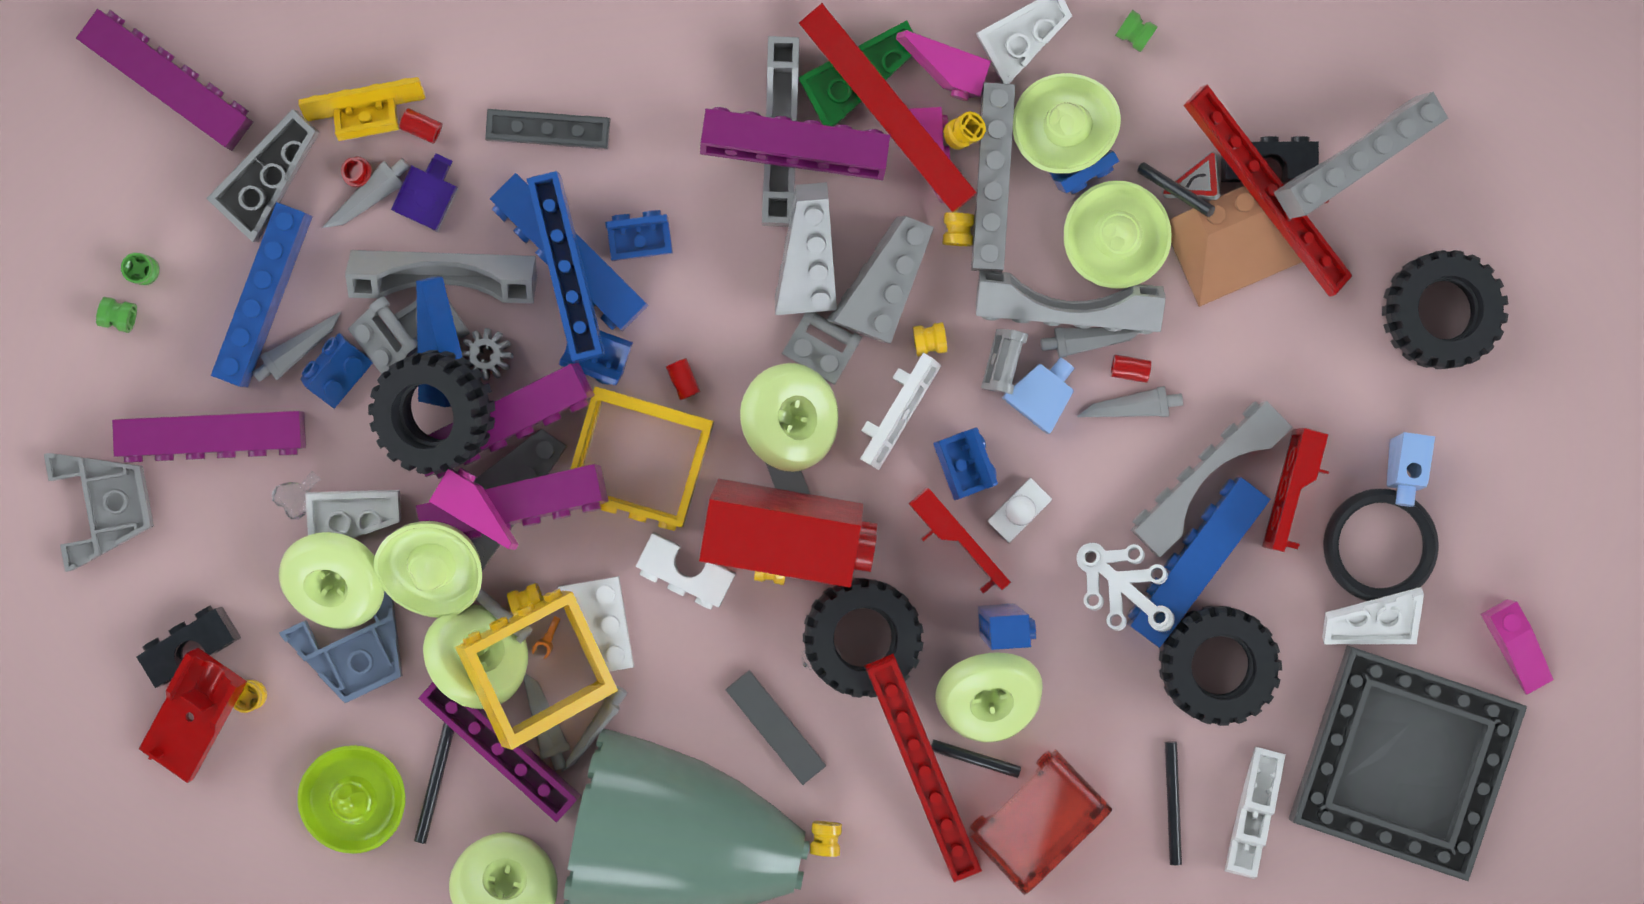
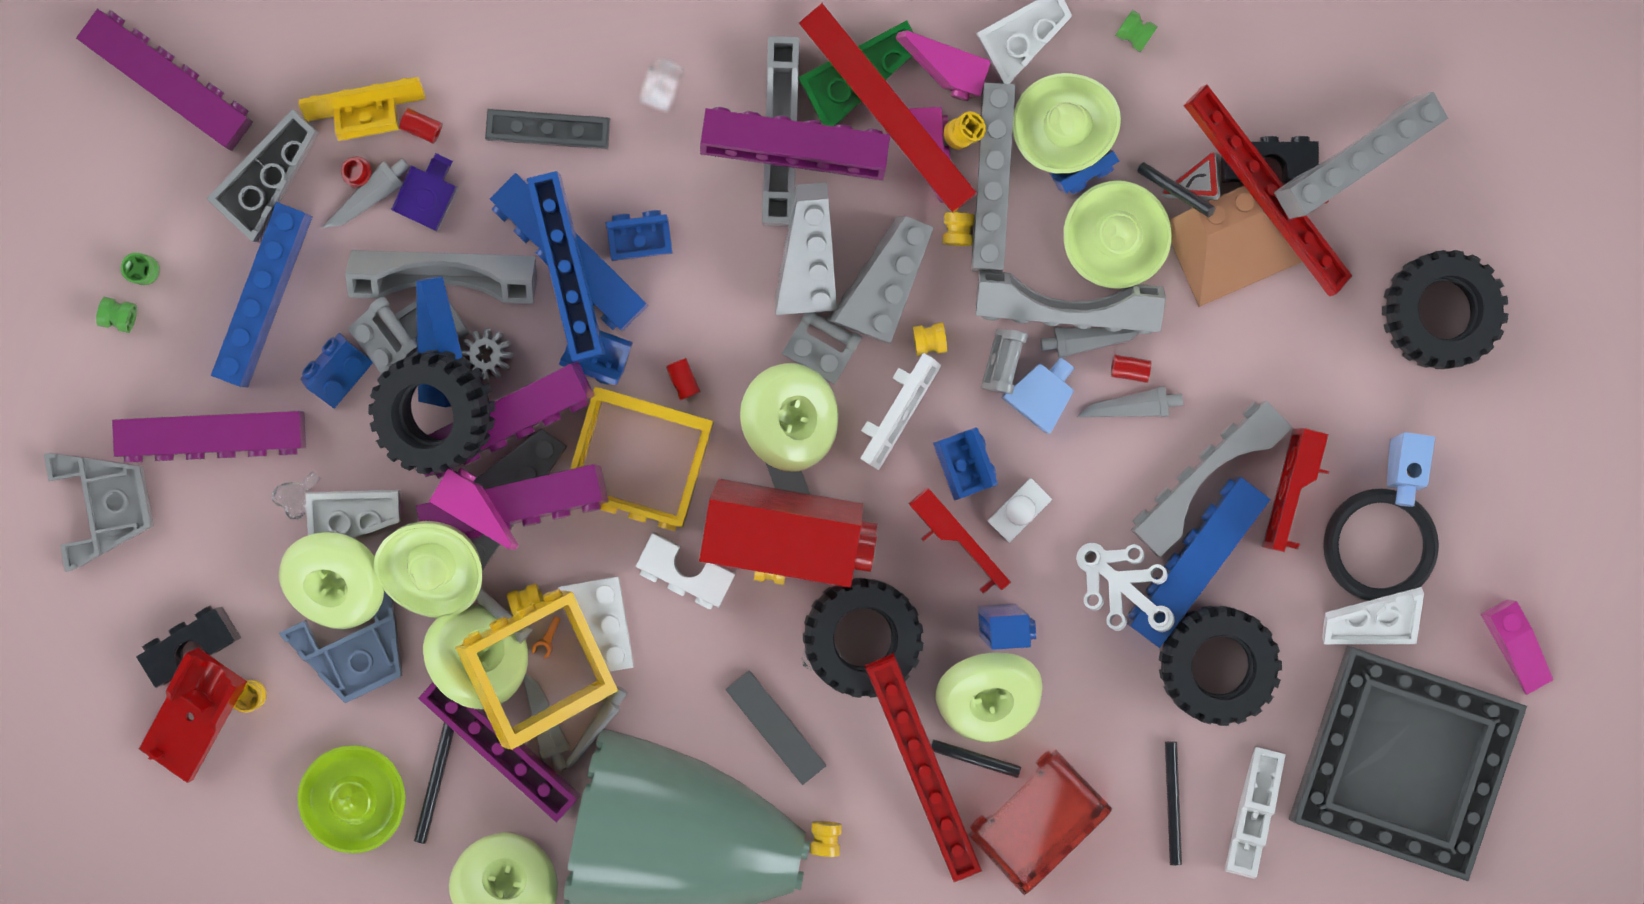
light grey bar [252,312,341,382] -> none
none -> clear bracket [639,59,684,112]

